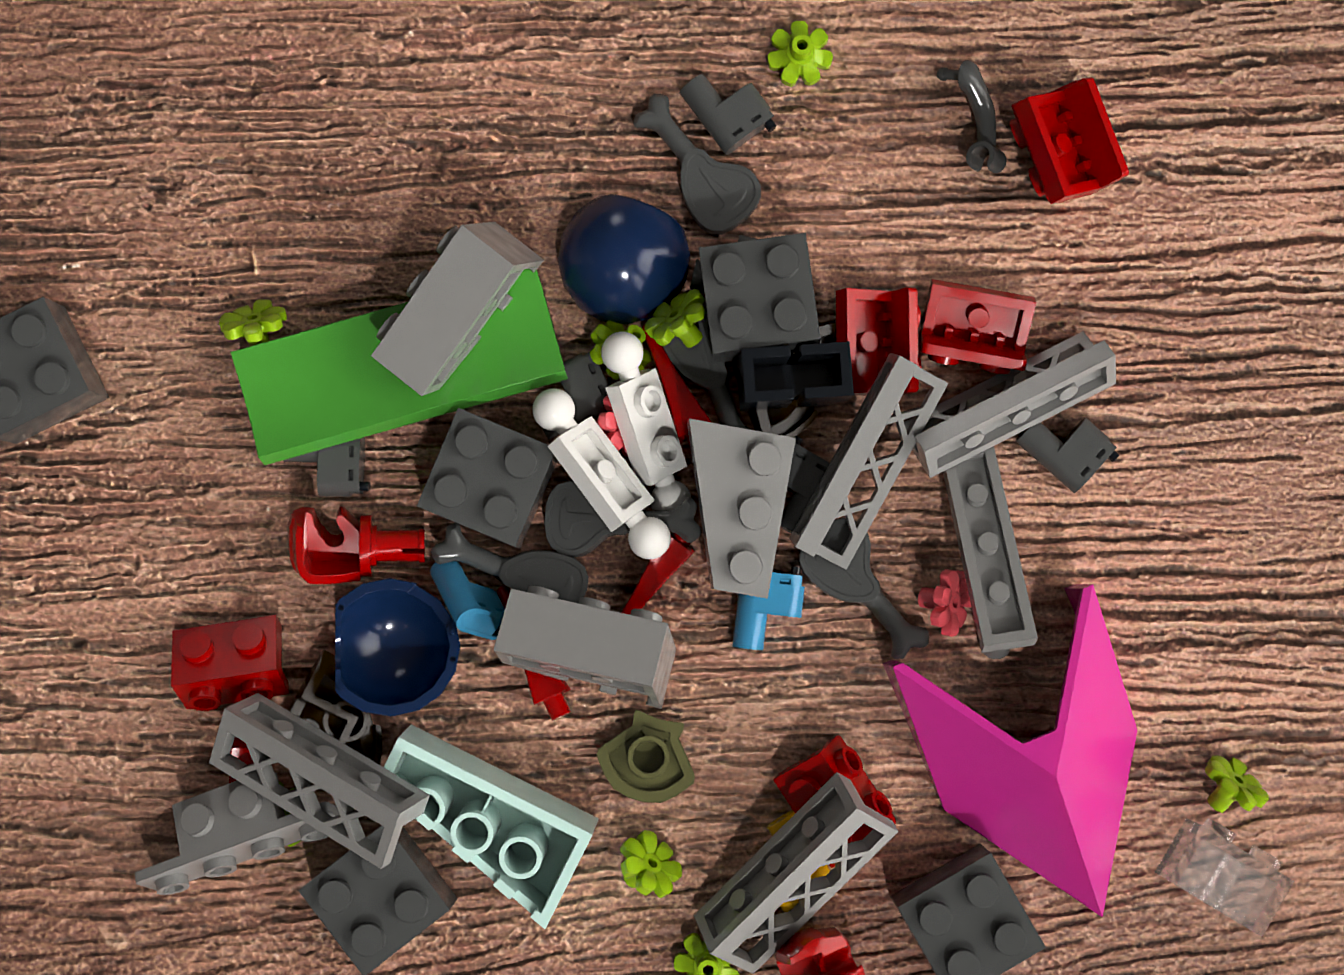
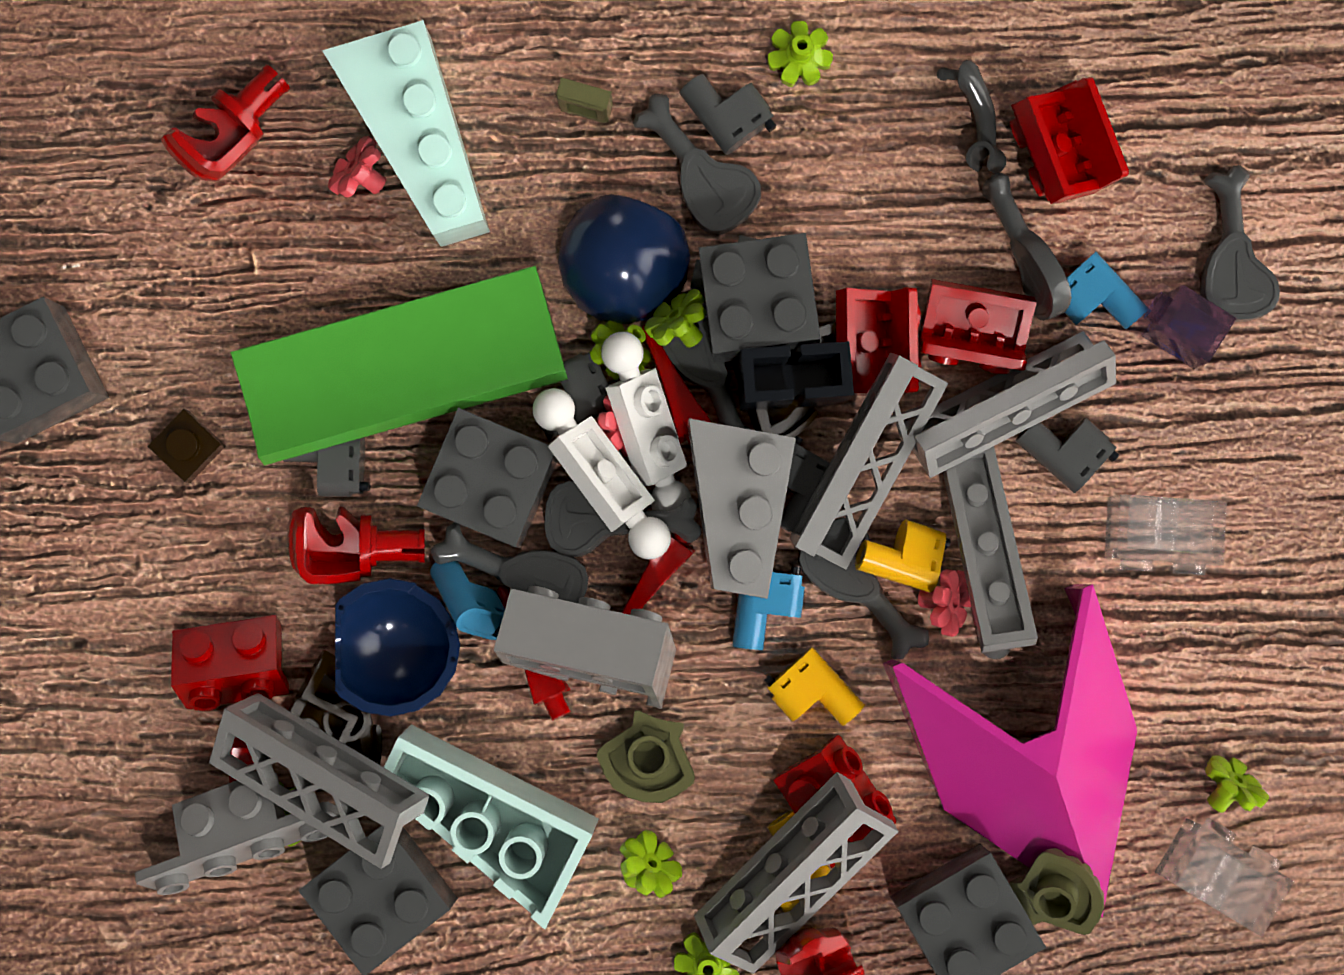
lime plant [219,299,287,347] -> none
light grey wedge [371,221,544,396] -> none
none -> dark brown plate [147,409,226,483]
none -> red piece [161,64,290,182]
none -> light aqua wedge [322,20,490,247]
none -> coral plant [328,136,386,198]
none -> olive tile [556,77,613,124]
none -> yellow piece [763,647,865,726]
none -> yellow piece [855,519,951,593]
none -> dark grey piece [982,172,1072,321]
none -> olive animal [1009,848,1104,935]
none -> dark azure piece [1064,252,1149,330]
none -> clear brick [1104,494,1227,576]
none -> clear purple brick [1141,285,1237,369]
none -> dark grey piece [1200,165,1280,322]

